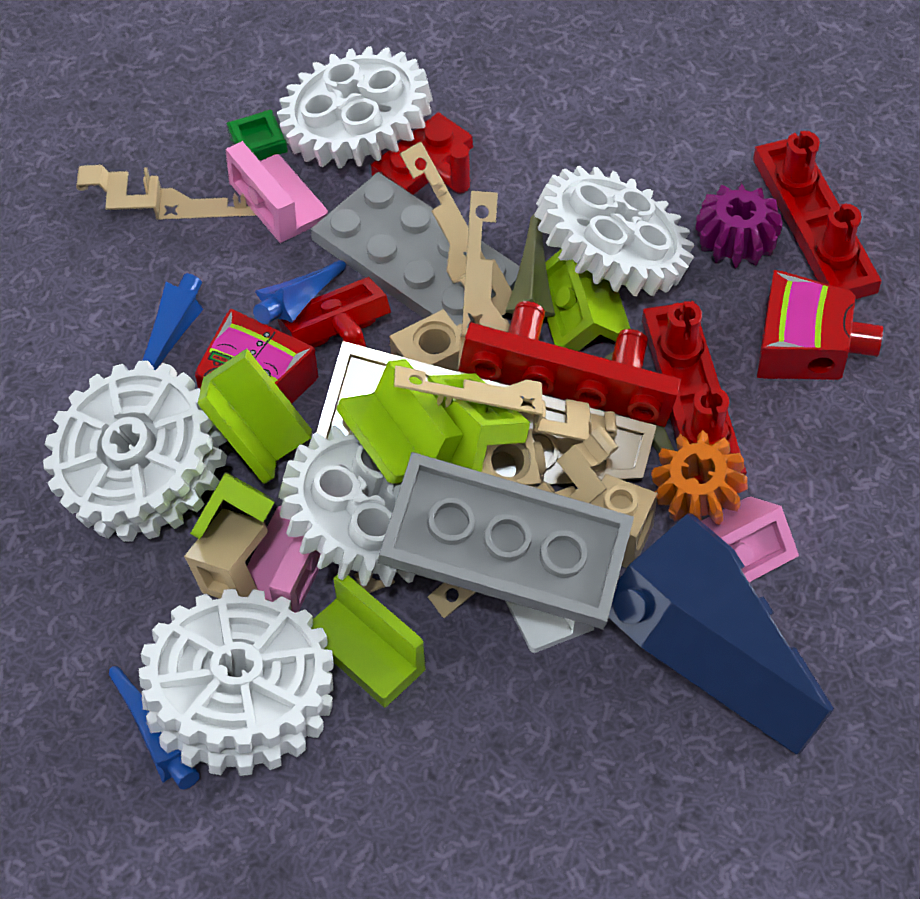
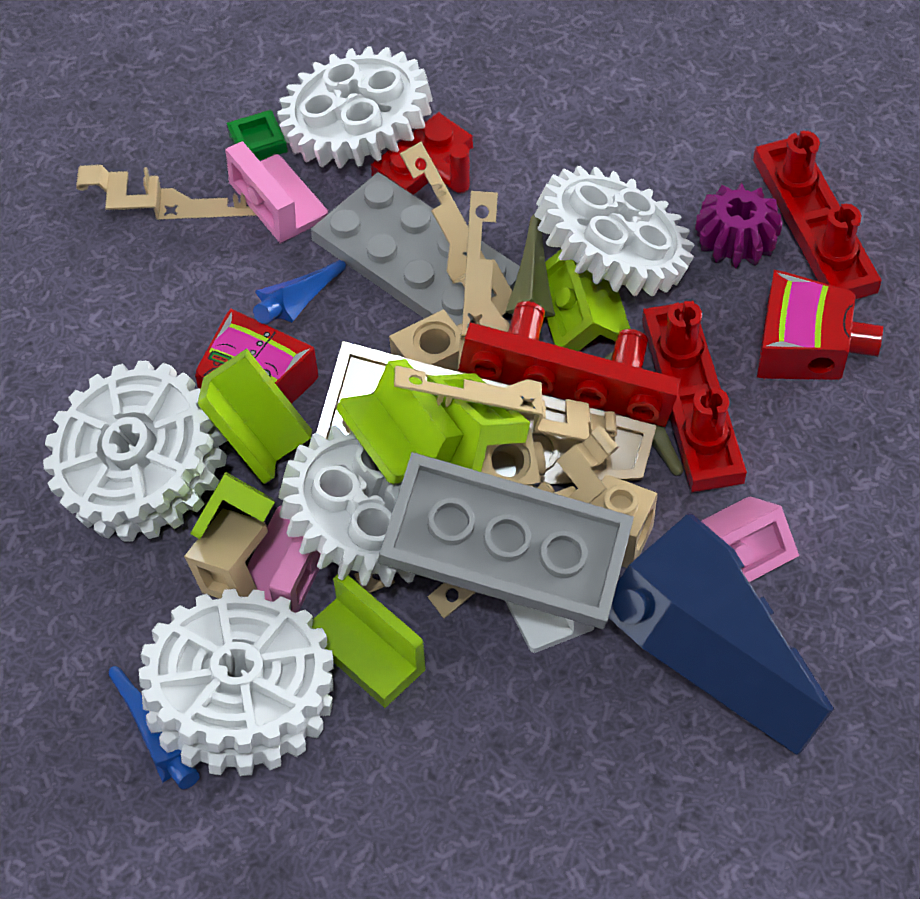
blue piece [142,273,203,370] -> none
red plate [277,277,391,347] -> none
orange gear [651,430,748,525] -> none

